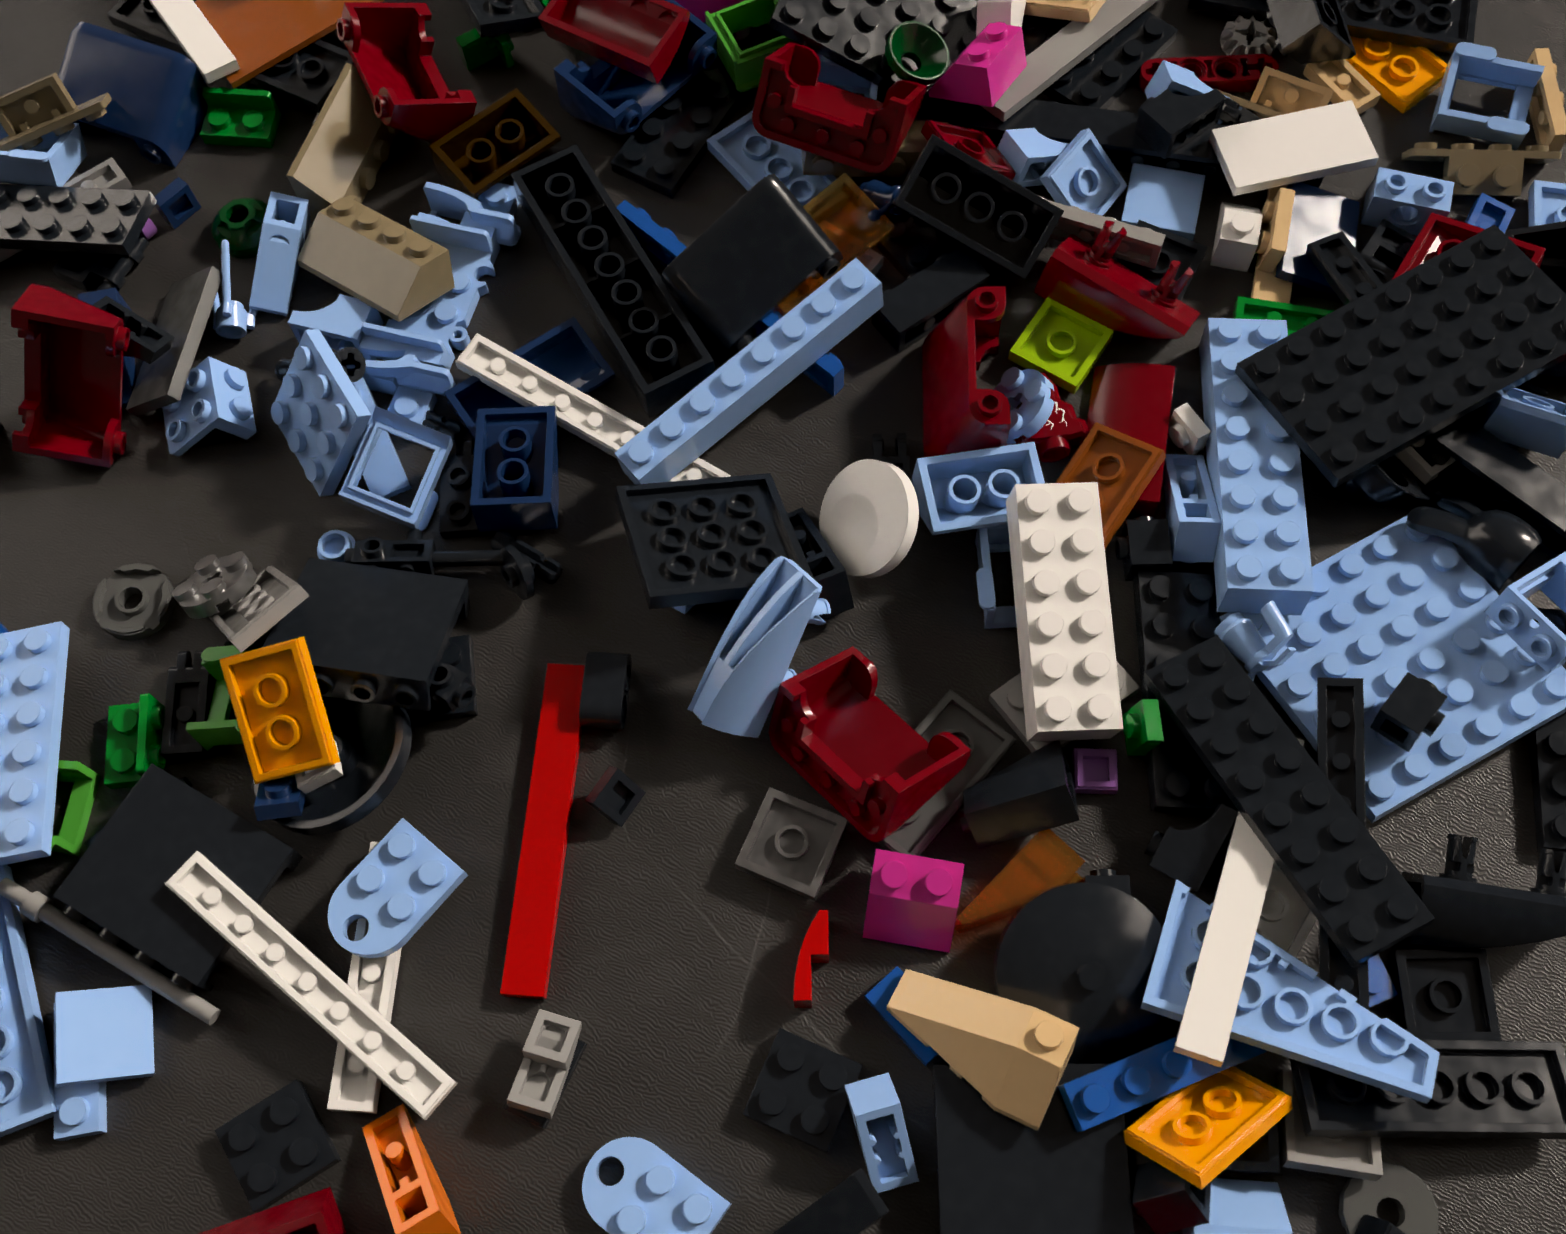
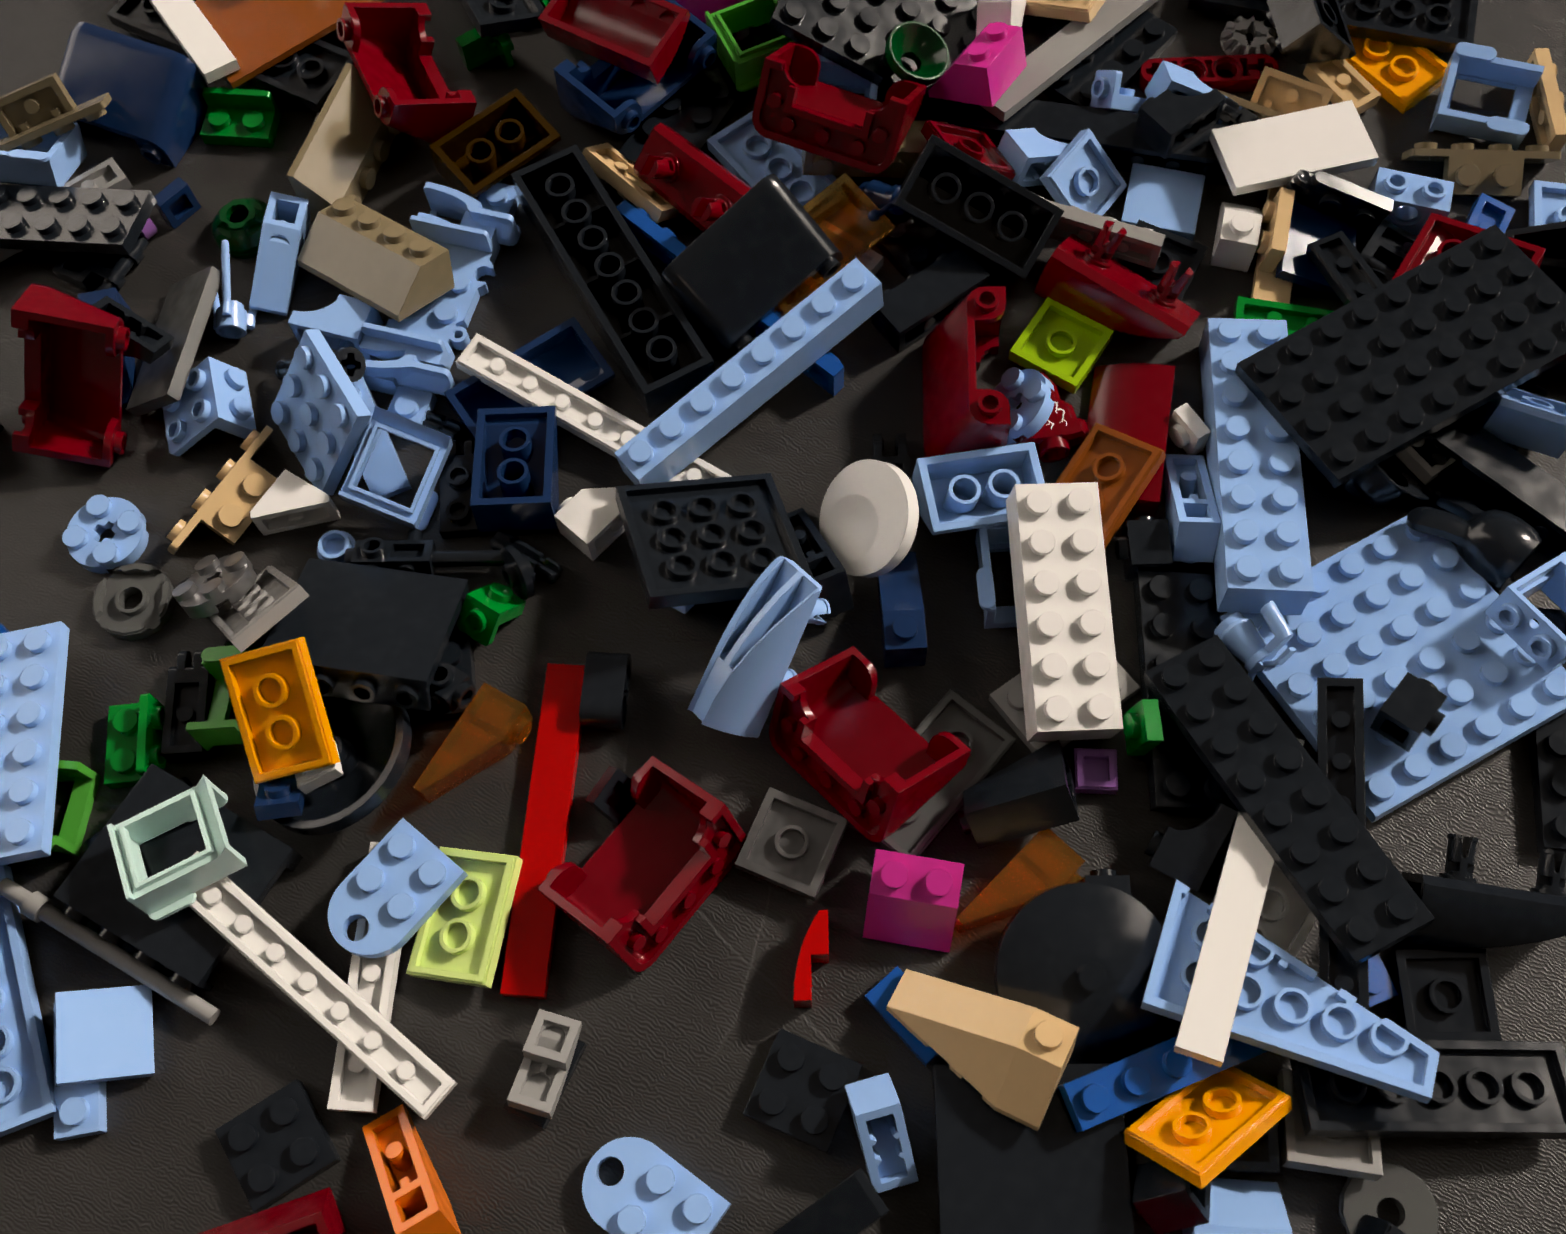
none -> light blue plate [62,494,149,574]
none -> light aqua piece [107,775,248,921]
none -> tan bracket [166,425,277,555]
none -> white slope [250,469,341,536]
none -> yellowish green tile [406,846,523,989]
none -> clear orange slope [413,682,533,803]
none -> green bracket [456,582,526,646]
none -> dark red windscreen [538,756,747,972]
none -> white slope [554,487,625,561]
none -> tan plate [582,142,680,223]
none -> dark red piece [633,123,751,232]
none -> dark blue slope [877,551,928,668]
none -> light blue bracket [1090,70,1147,113]
none -> black hinge [1286,169,1394,232]

